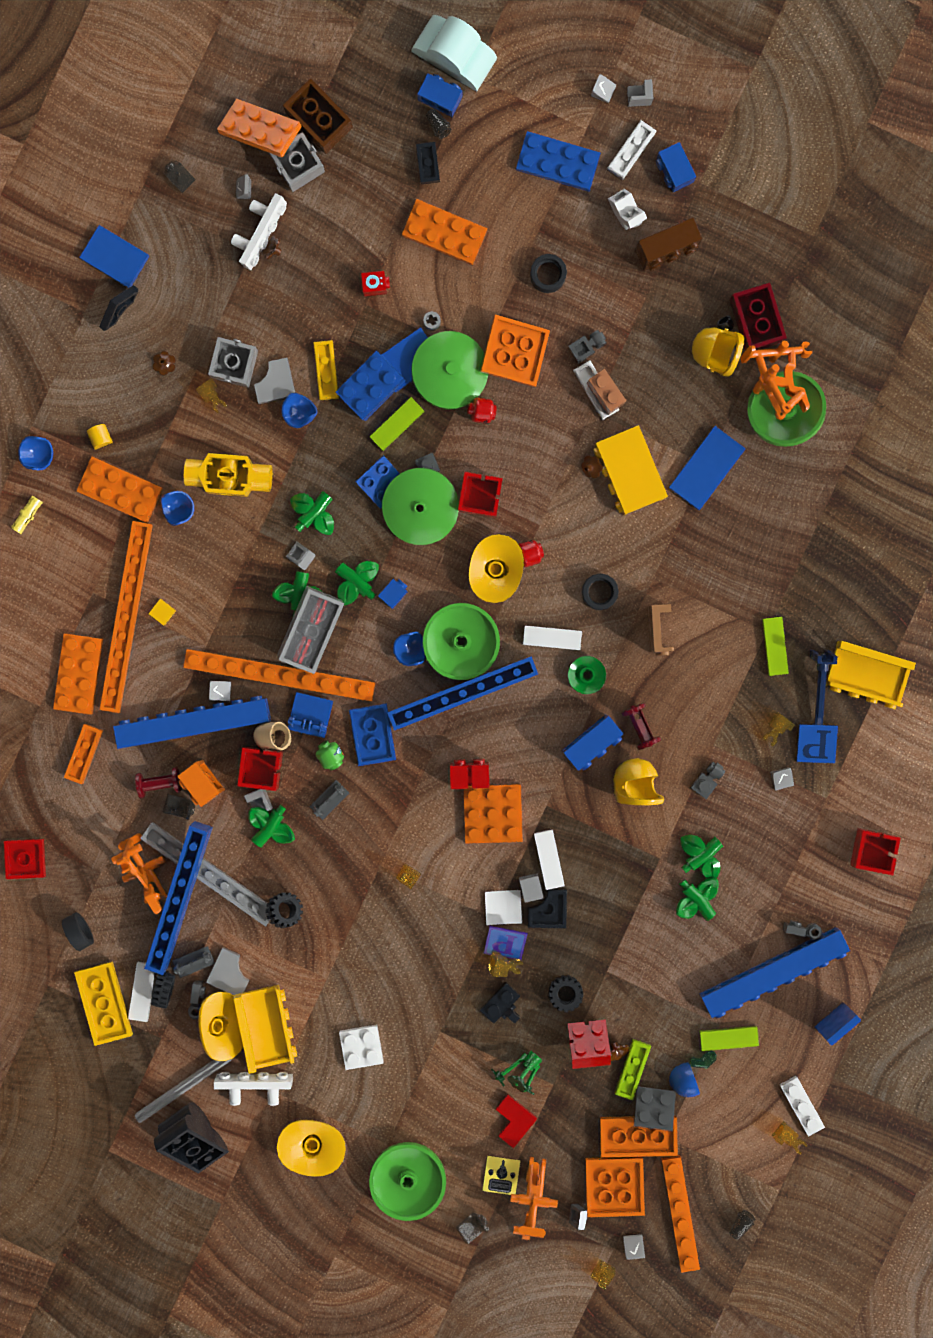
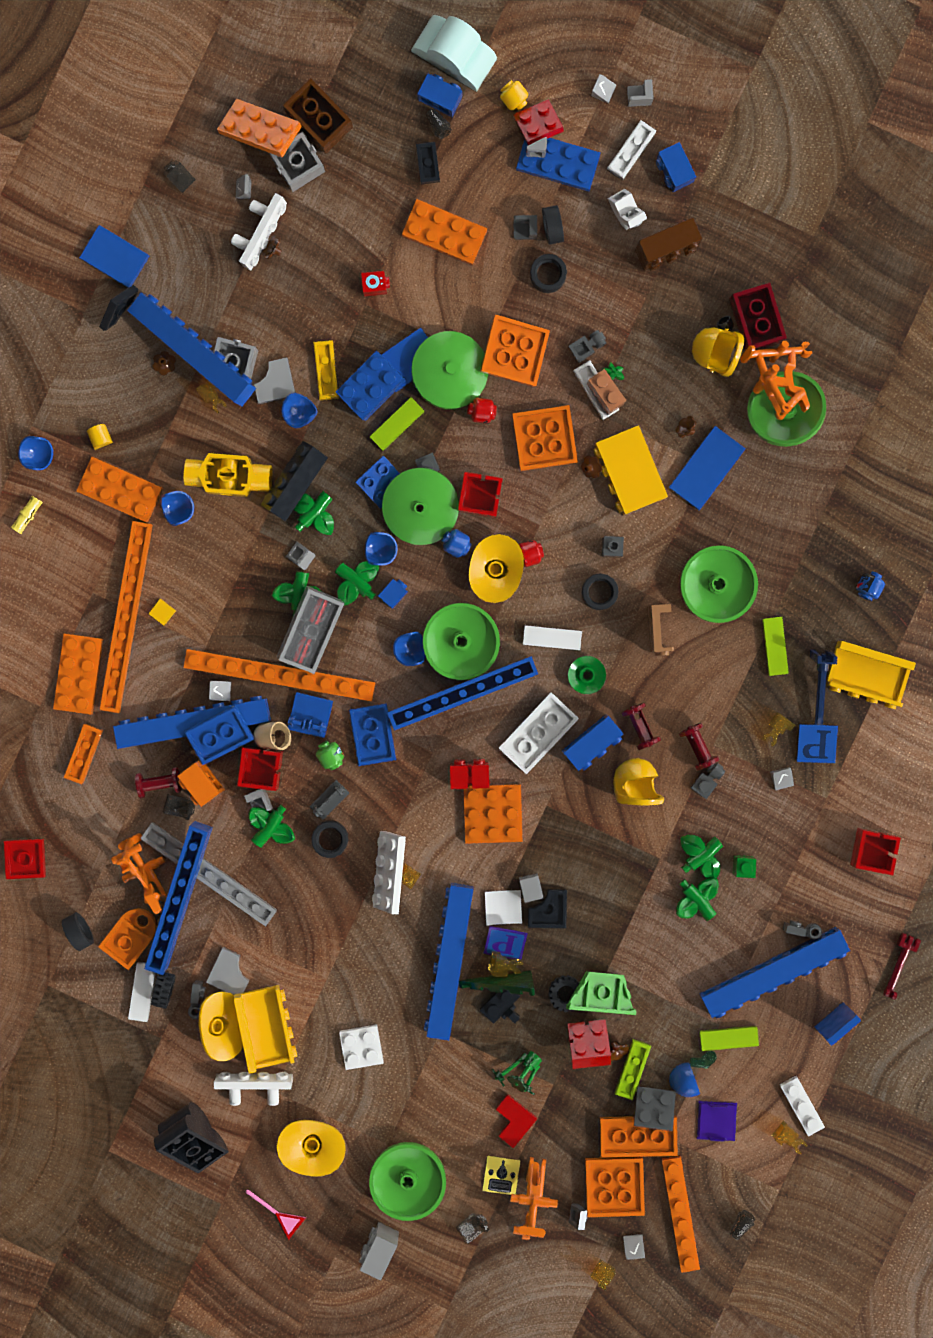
yellow plate [74,961,133,1046] -> none
light grey axle [135,1059,232,1123] -> none
dark grey hinge [173,946,215,978] -> none
black tyre [266,892,303,928] -> none
light grey bush [423,311,441,330] -> none
white tile [534,829,565,890] -> none
none -> orange plate [98,908,157,970]
none -> blue brick [127,292,256,407]
none -> blue tile [184,705,254,765]
none -> bright pink piece [246,1190,306,1240]
none -> black brick [260,441,328,522]
none -> black tyre [311,820,349,858]
none -> light grey brick [359,1222,399,1280]
none -> blue helmet [365,532,398,566]
none -> white plate [372,831,406,914]
none -> blue brick [424,883,474,1041]
none -> blue head [442,529,471,558]
none -> dark green tile [459,971,535,996]
none -> white plate [499,692,579,774]
none -> yellow head [500,80,528,111]
none -> orange plate [512,405,578,471]
none -> red plate [513,99,564,146]
none -> dark grey panel [513,215,537,240]
none -> light grey slope [526,137,547,158]
none -> black tyre [542,205,564,245]
none -> bright green wing [566,971,636,1015]
none -> green plant [602,362,624,380]
none -> dark grey brick [602,536,624,558]
none -> reddish brown plant [675,416,696,438]
none -> dark red hose [679,723,719,770]
none -> bright green dish [680,546,758,623]
none -> dark purple piece [697,1101,737,1141]
none -> green brick [733,855,757,878]
none -> blue head [856,571,885,601]
none -> dark red hinge [883,933,921,1000]

